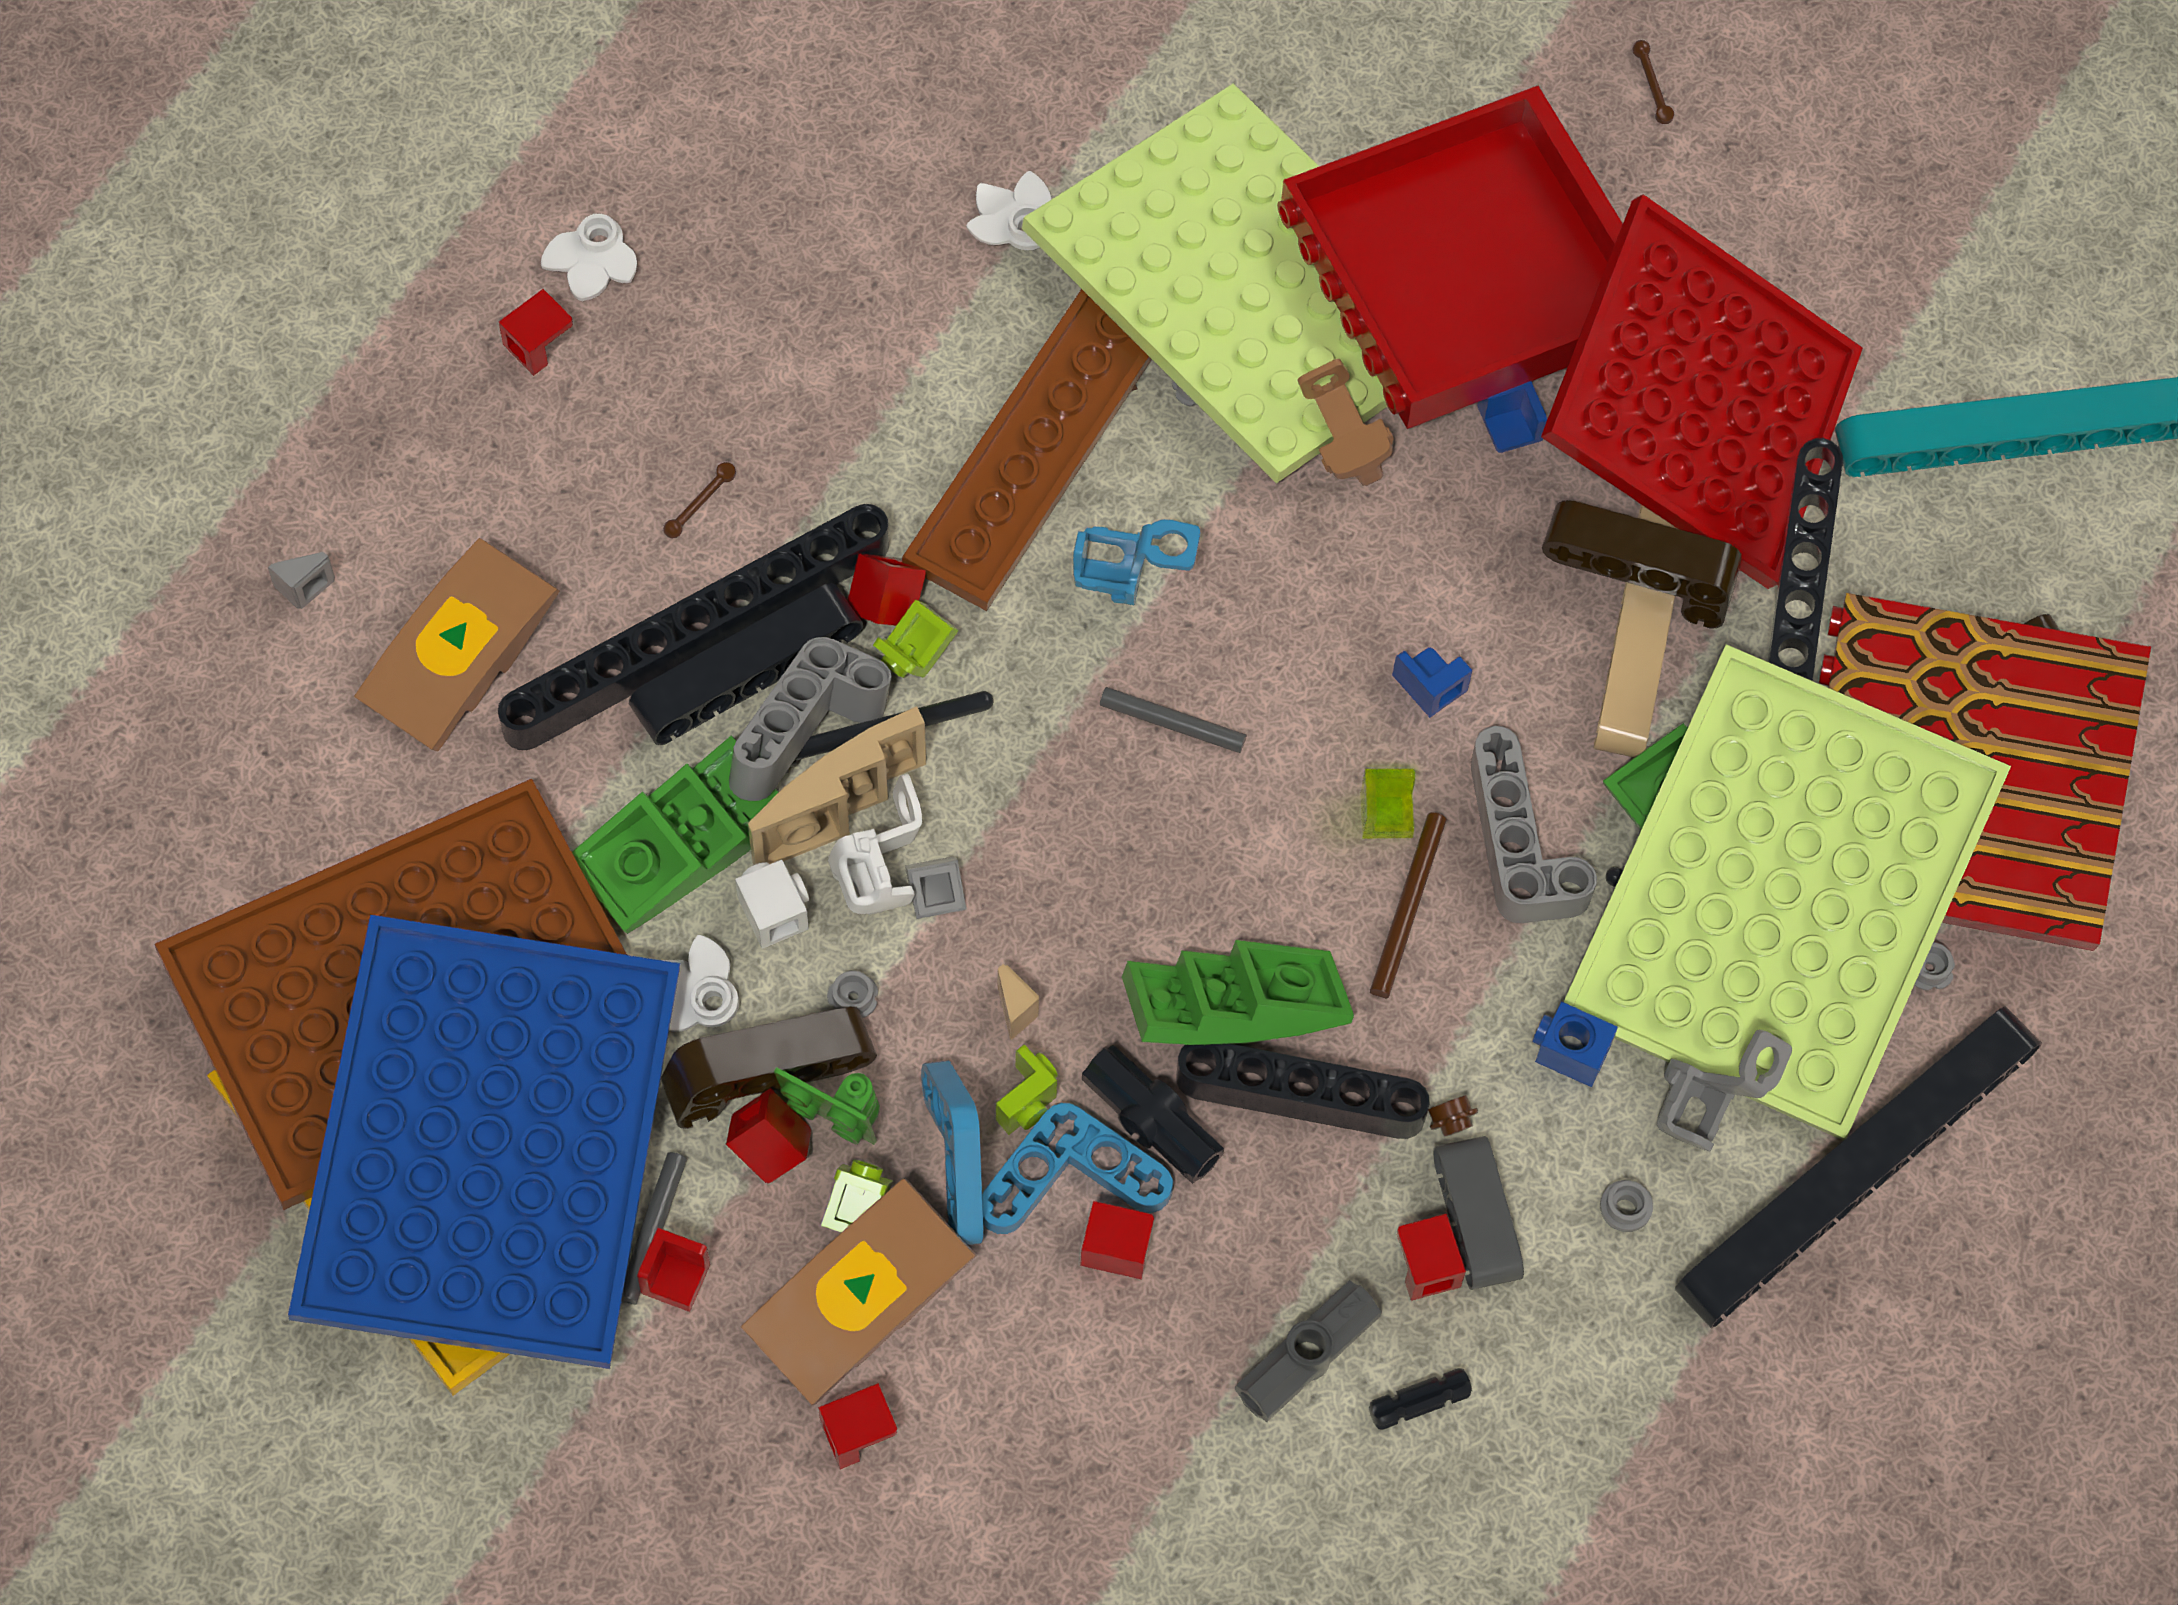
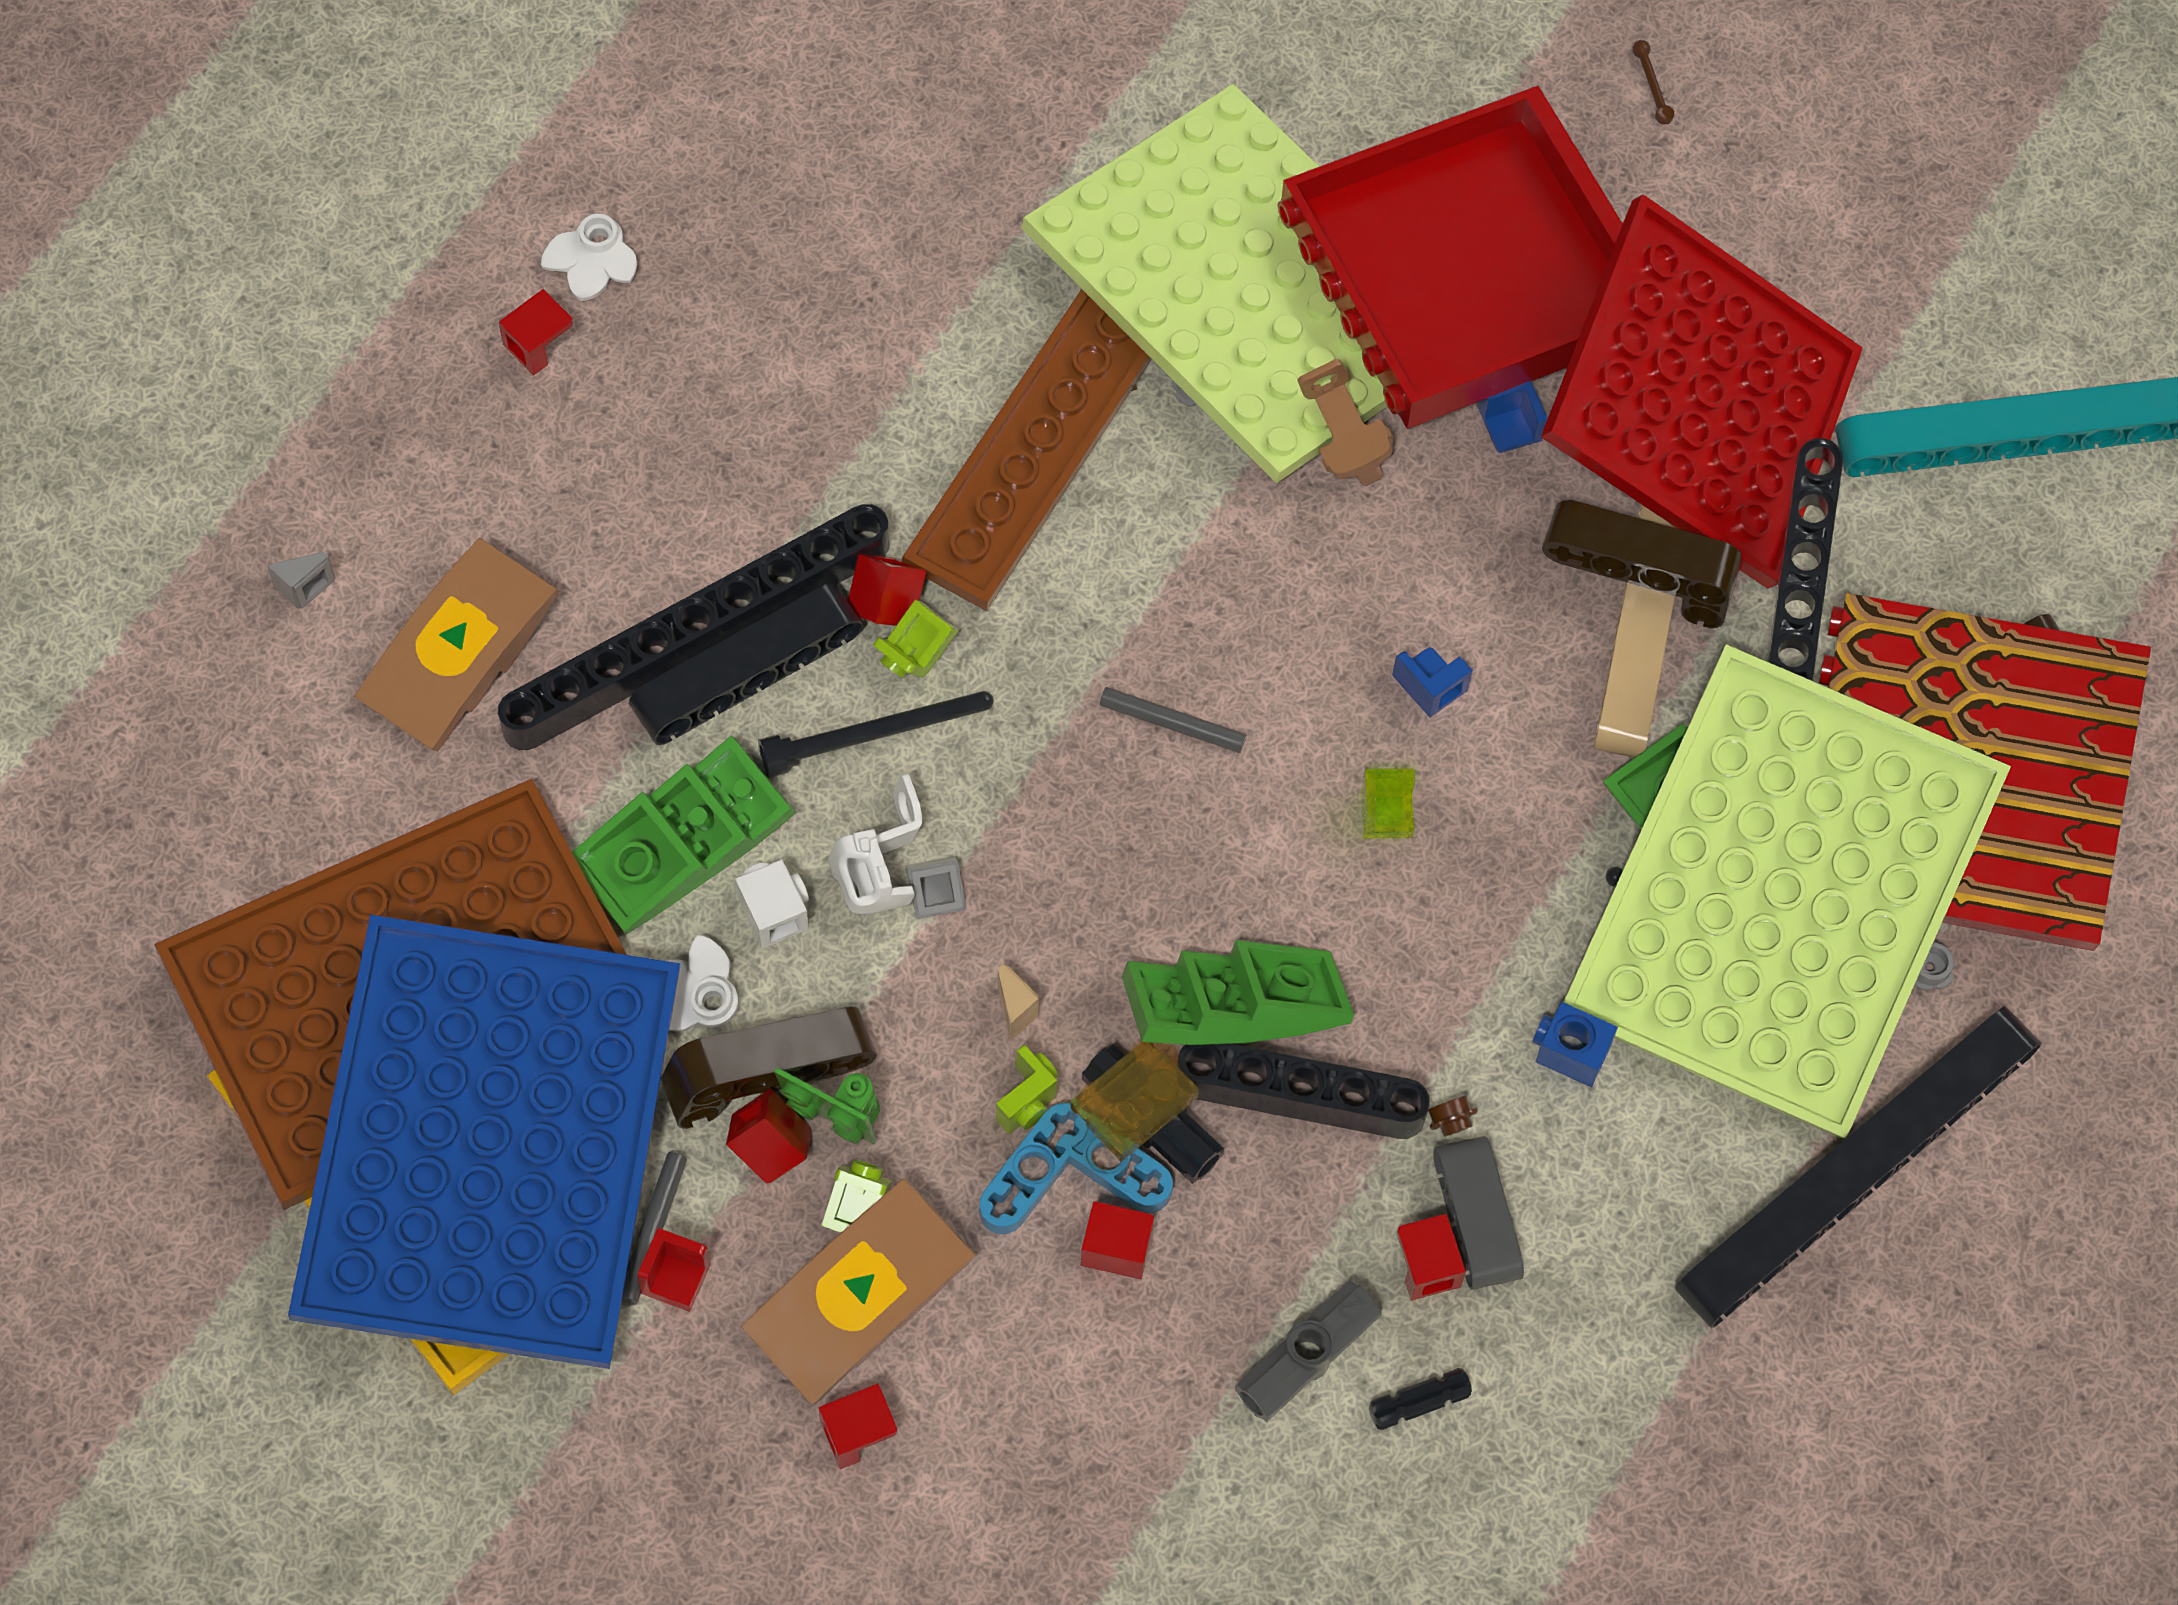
reddish brown hinge [663,462,736,539] -> none
light grey beam [729,637,891,801] -> none
tan slope [748,706,926,865] -> none
light grey plate [827,971,878,1018] -> none
dark azure beam [921,1060,983,1245] -> none
white plate [966,171,1051,250] -> none
dark azure piece [1073,519,1200,605] -> none
reddish brown bar [1370,812,1447,999] -> none
light grey beam [1471,726,1597,923] -> none
light grey plate [1600,1180,1653,1232] -> none
light grey piece [1657,1029,1792,1152] -> none
none -> clear yellow plate [1070,1042,1199,1162]

